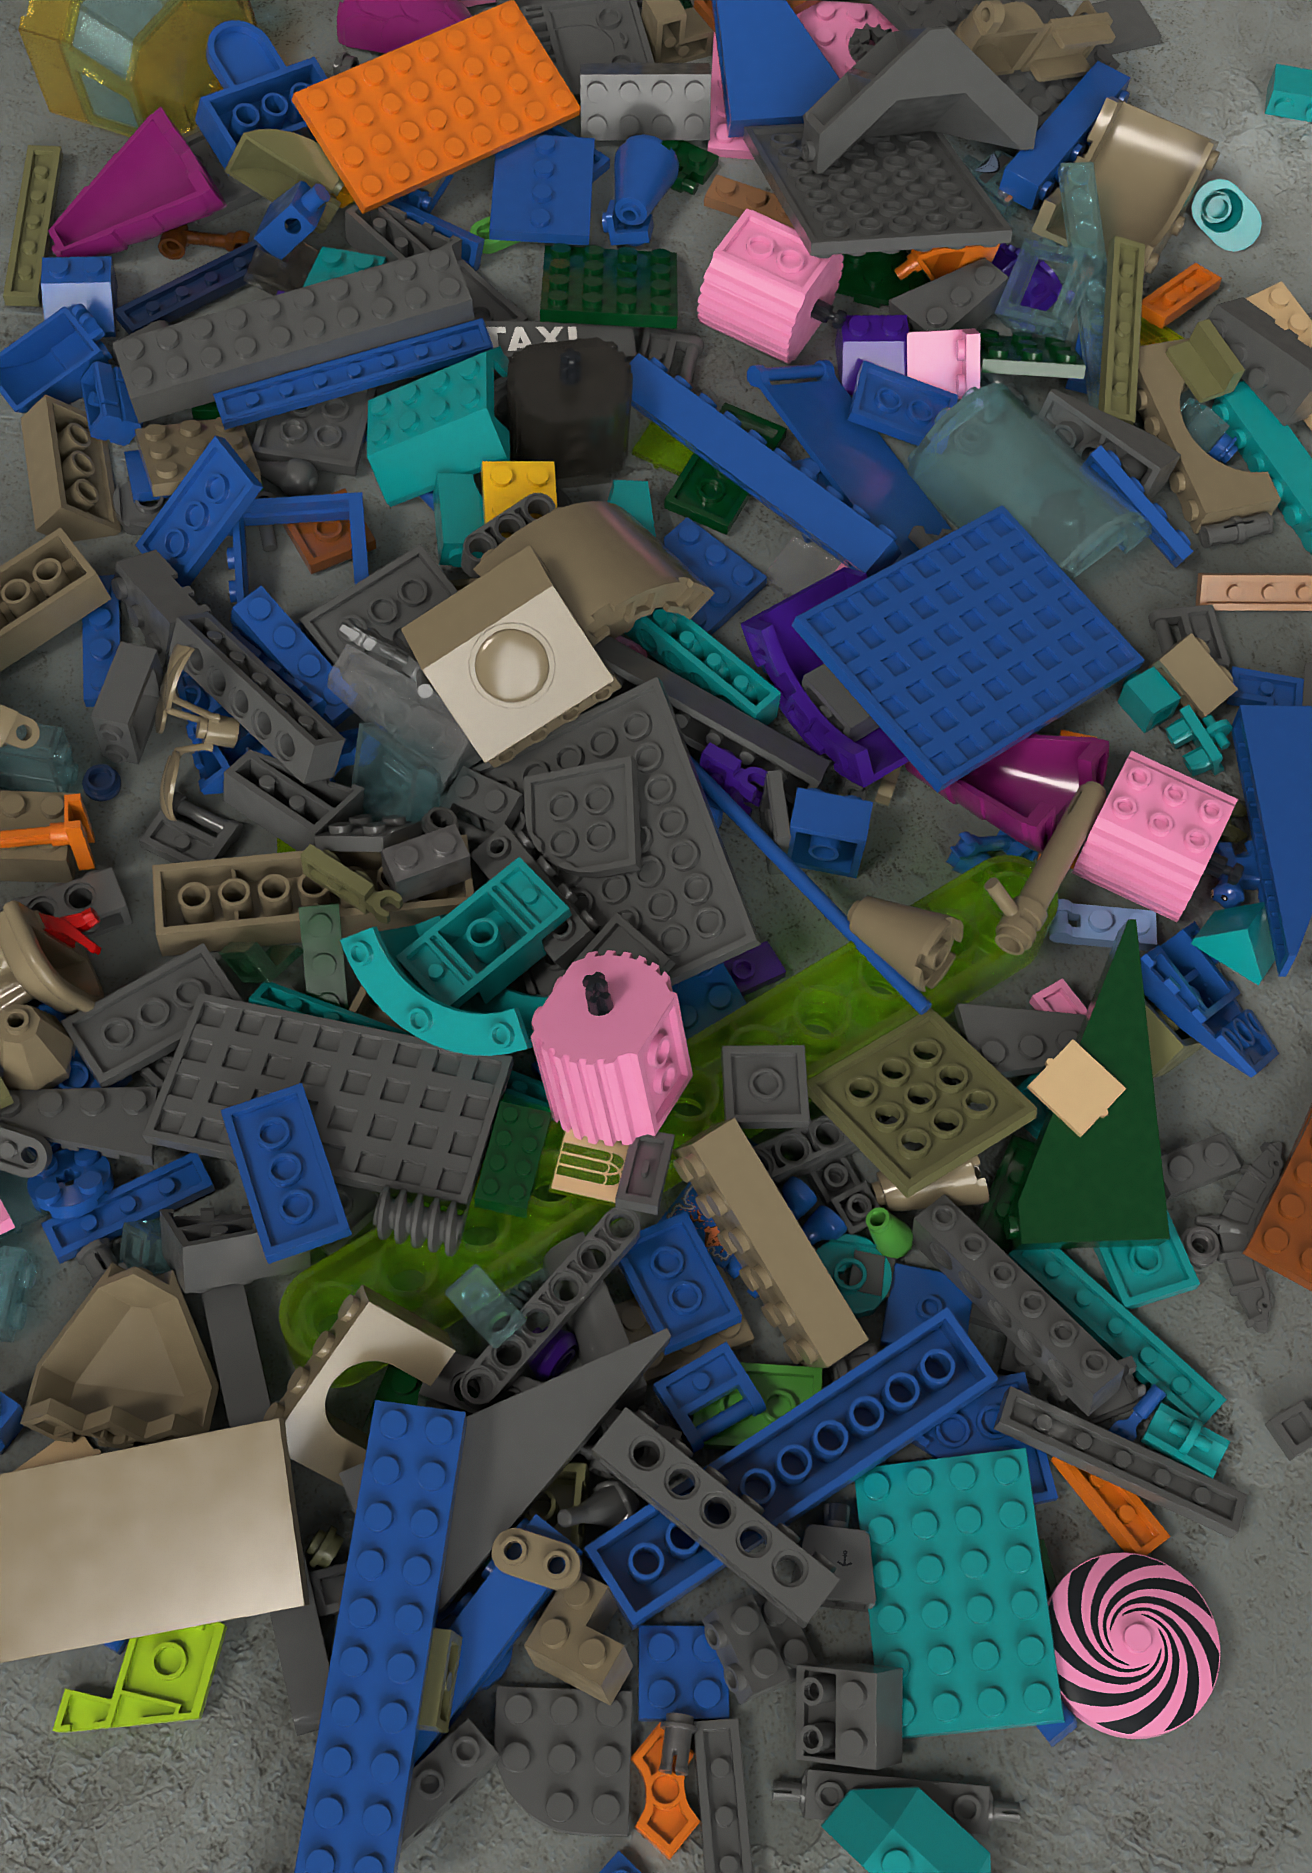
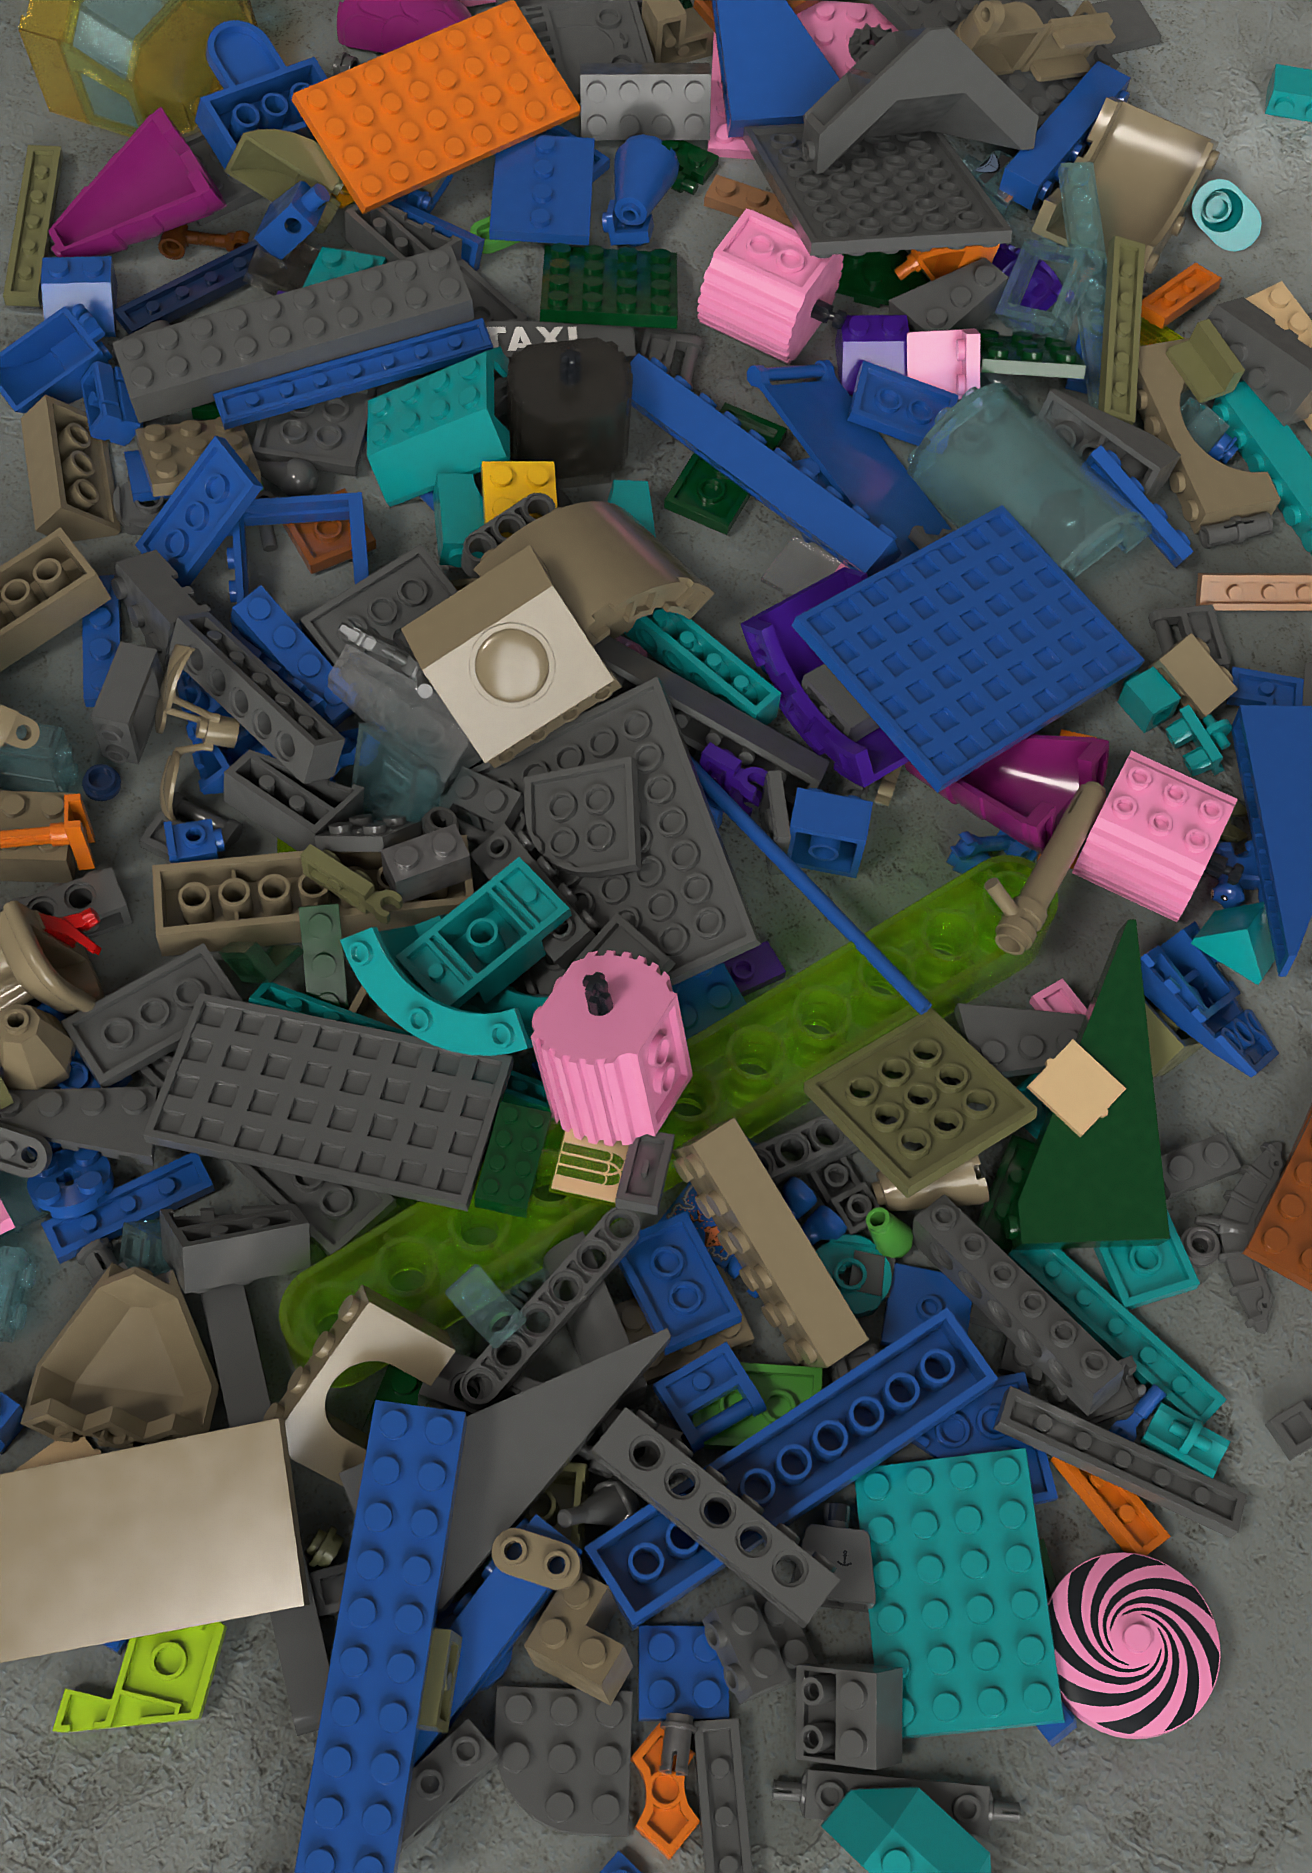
blue plate [221,1083,352,1264] -> none
dark grey piece [373,1184,468,1257] -> none
dark purple cone [529,1326,578,1382] -> none
clear neon green piece [632,422,693,476] -> none
blue plate [663,517,767,636] -> none
dark grey plate [721,1045,810,1129] -> none
dark tan cone [847,896,964,992] -> none
light blue plate [1049,899,1157,951] -> none
none -> blue brick [163,819,225,863]

